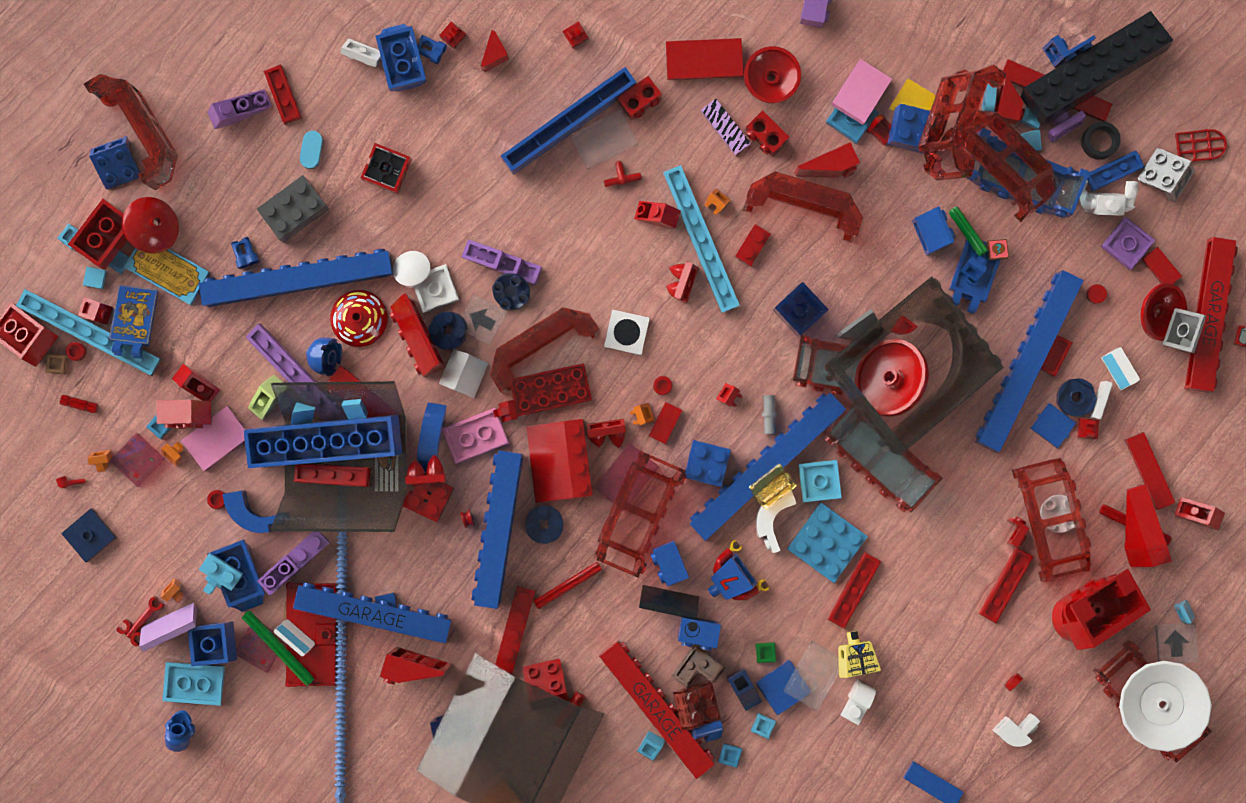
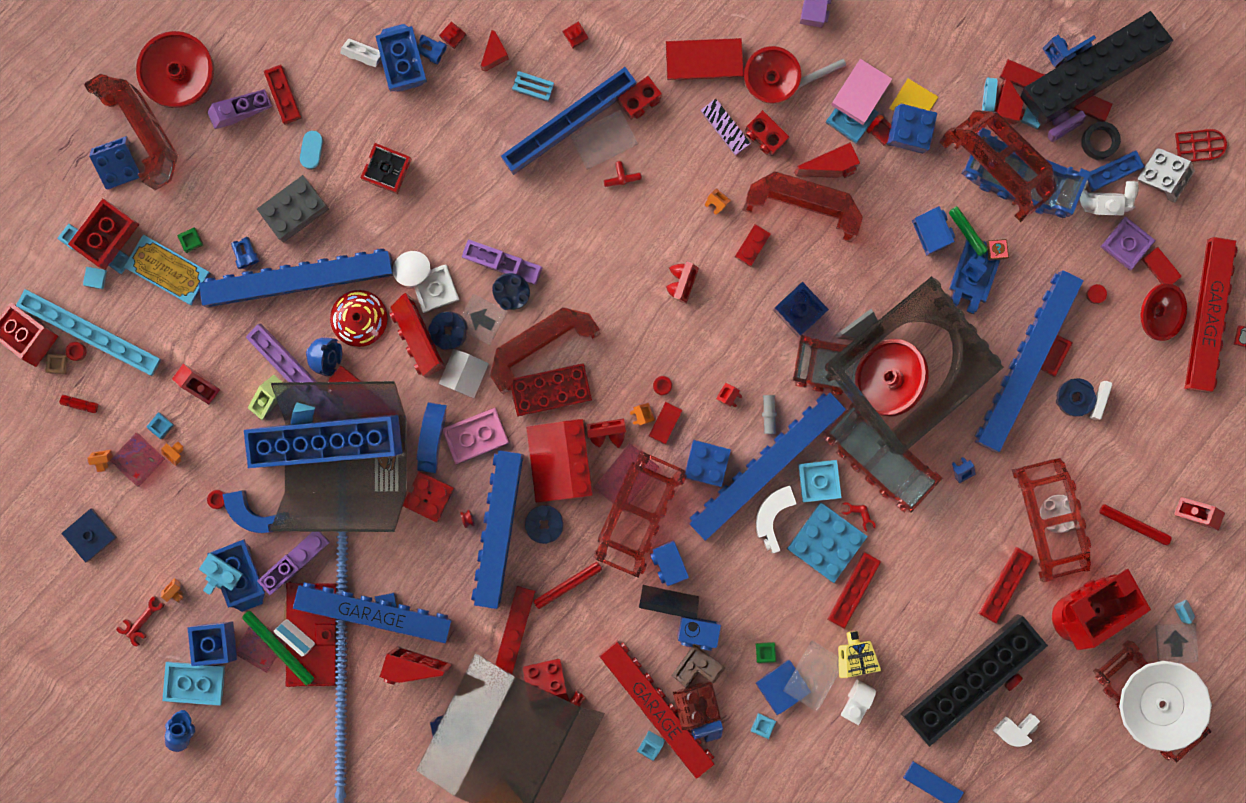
red hand [56,476,85,488] -> none
red bracket [78,297,113,325] -> none
blue tile [109,285,159,358] -> none
red dish [122,197,179,254] -> none
lavender tile [139,602,197,651] -> none
brick [157,400,211,429] -> none
bright pink tile [181,406,246,471] -> none
red tile [293,464,371,487] -> none
medium azure tile [342,399,368,419] -> none
red tile [405,455,447,484] -> none
red tile [493,400,518,422] -> none
white tile [604,310,650,355] -> none
red slope [634,201,681,229] -> none
medium azure plate [663,165,740,313] -> none
blue torso [708,540,769,601] -> none
dark azure tile [718,743,742,768] -> none
dark blue slope [727,668,762,711] -> none
clear yellow hinge [749,464,796,510] -> none
red tile [890,315,918,335] -> none
clear red windscreen [918,65,1006,181] -> none
red bracket [1007,516,1029,548] -> none
medium azure slope [1018,129,1042,153] -> none
blue piece [1030,403,1076,448] -> none
red tile [1077,418,1100,439] -> none
slope [1101,347,1140,390] -> none
red wedge [1124,484,1172,567] -> none
red tile [1125,432,1176,510] -> none
light grey slope [1162,308,1207,354] -> none
none -> red dish [136,31,214,108]
none -> green tile [177,227,203,253]
none -> medium azure tile [512,71,554,102]
none -> light grey bar [798,59,846,88]
none -> red arm [841,502,876,532]
none -> black brick [900,614,1048,747]
none -> blue tile [952,457,976,484]

